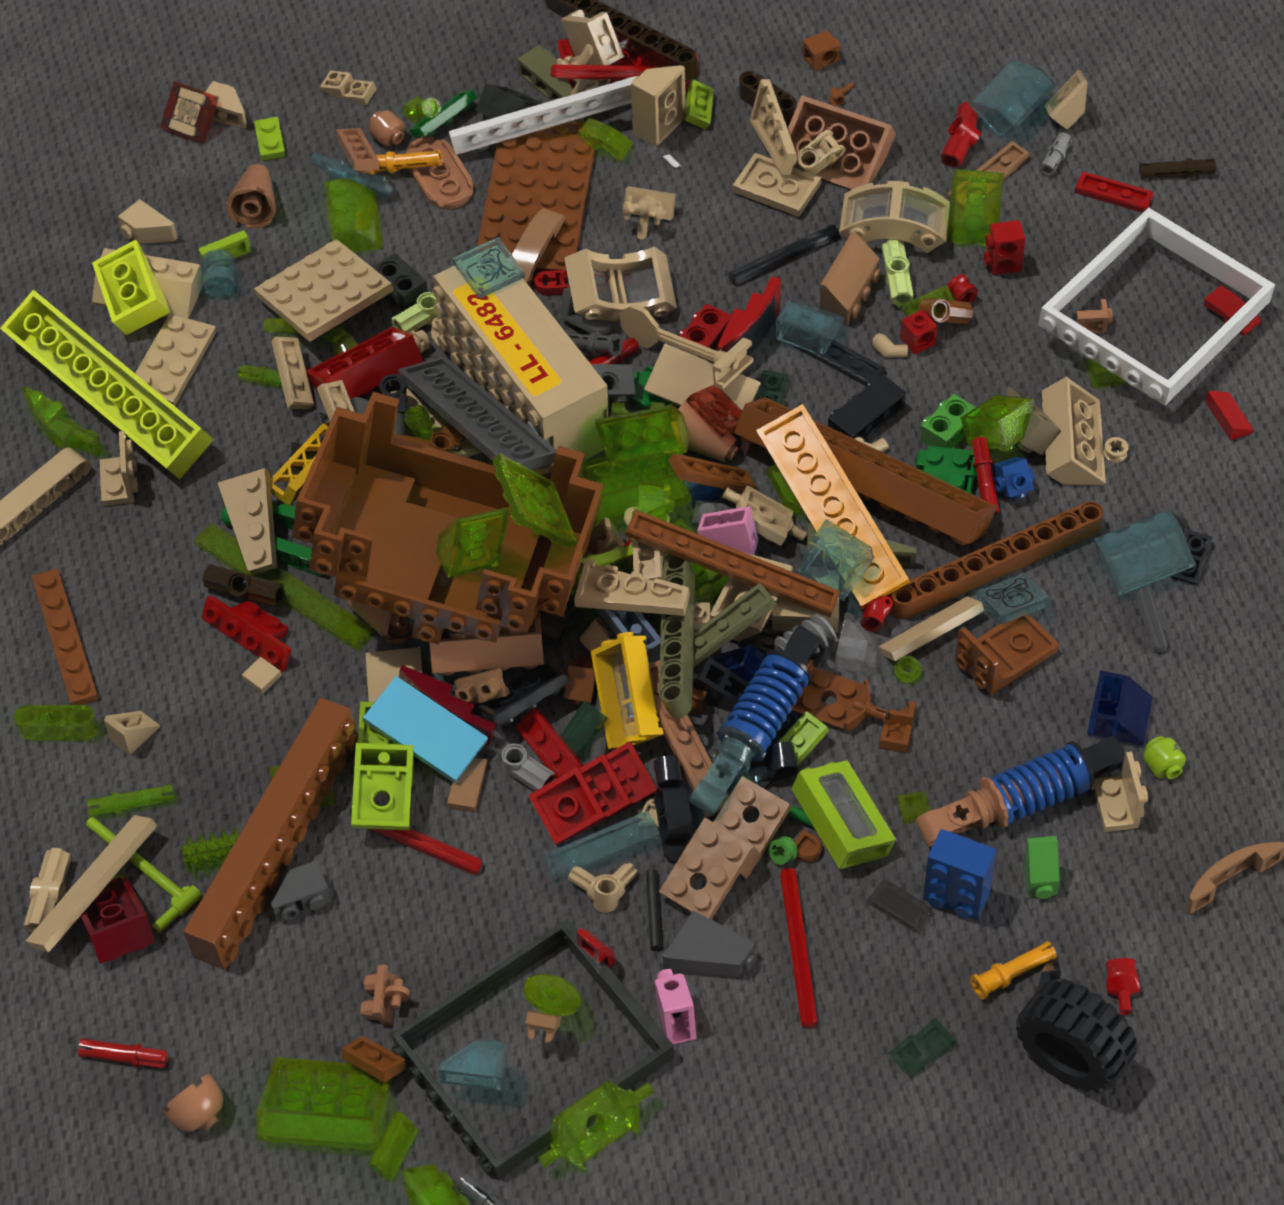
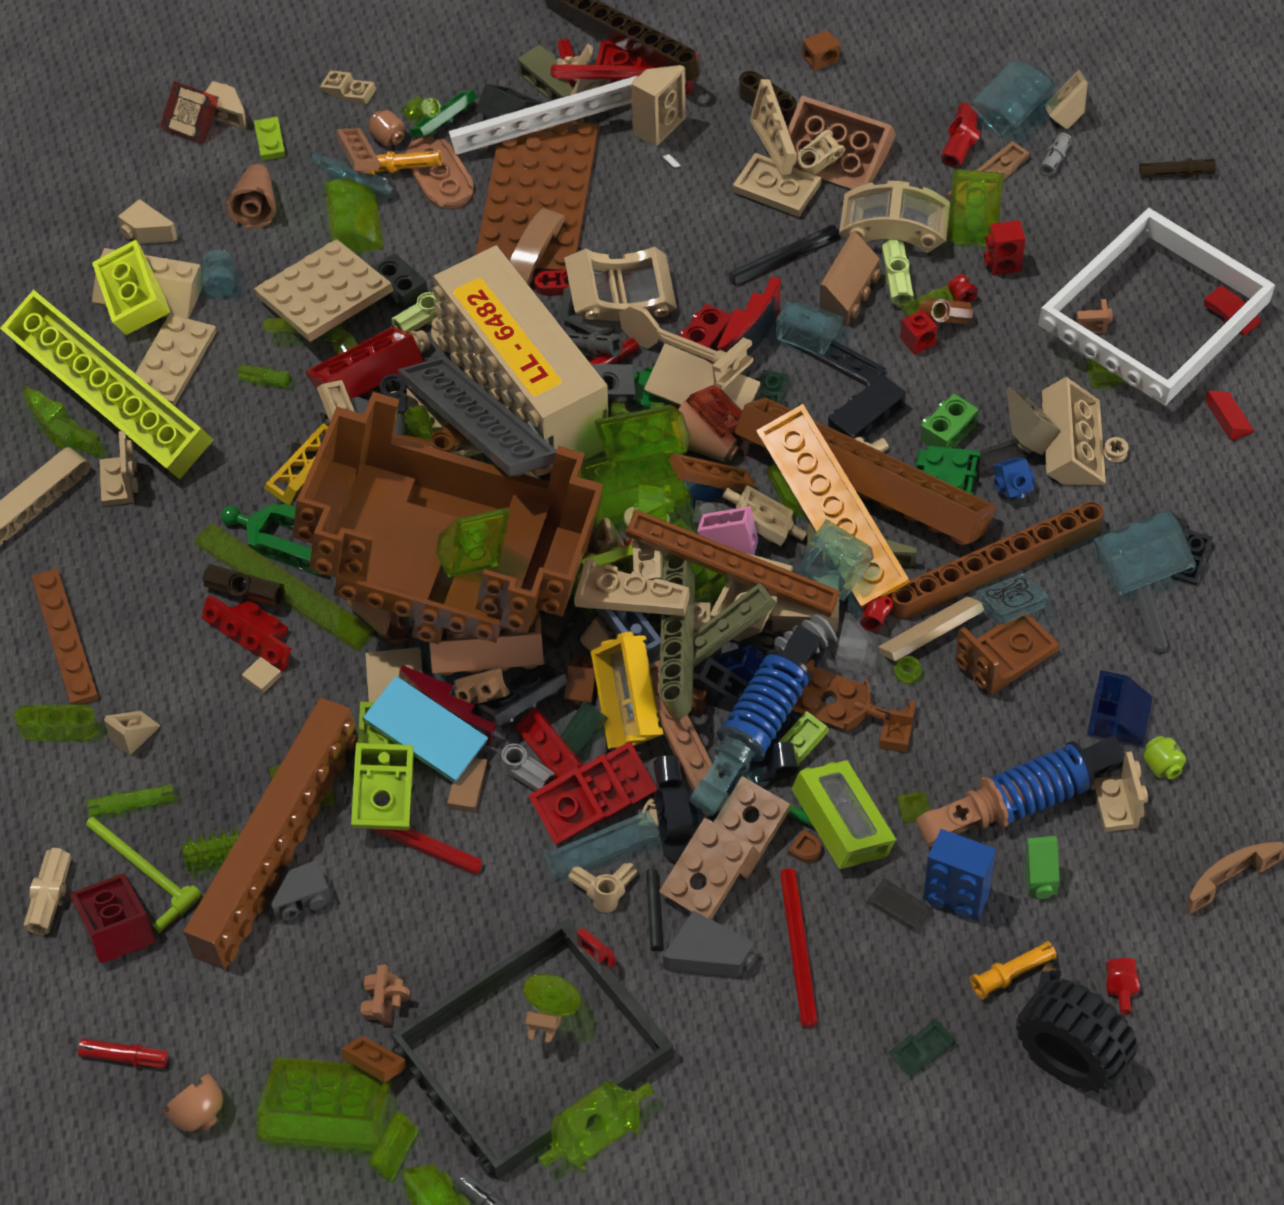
tan tile [26,815,157,952] -> none
lime plate [198,230,251,271] -> none
tan wing [218,468,277,575] -> none
tan tile [271,337,314,409] -> none
clear light blue slope [439,1039,507,1090] -> none
clear light blue tile [453,237,525,299] -> none
clear neon green plate [492,453,578,549] -> none
tan panel [561,10,624,65] -> none
clear neon green slope [578,118,633,162] -> none
tan piece [622,186,676,240] -> none
bright pink torso [654,969,696,1044] -> none
lime plate [685,80,714,130] -> none
bright green bush [768,836,798,865] -> none
dark orange hand [828,82,855,107] -> none
tan arm [872,333,908,358] -> none
clear neon green slope [960,395,1034,452] -> none
red axle [972,437,1000,515] -> none
red tile [1074,171,1154,213] -> none

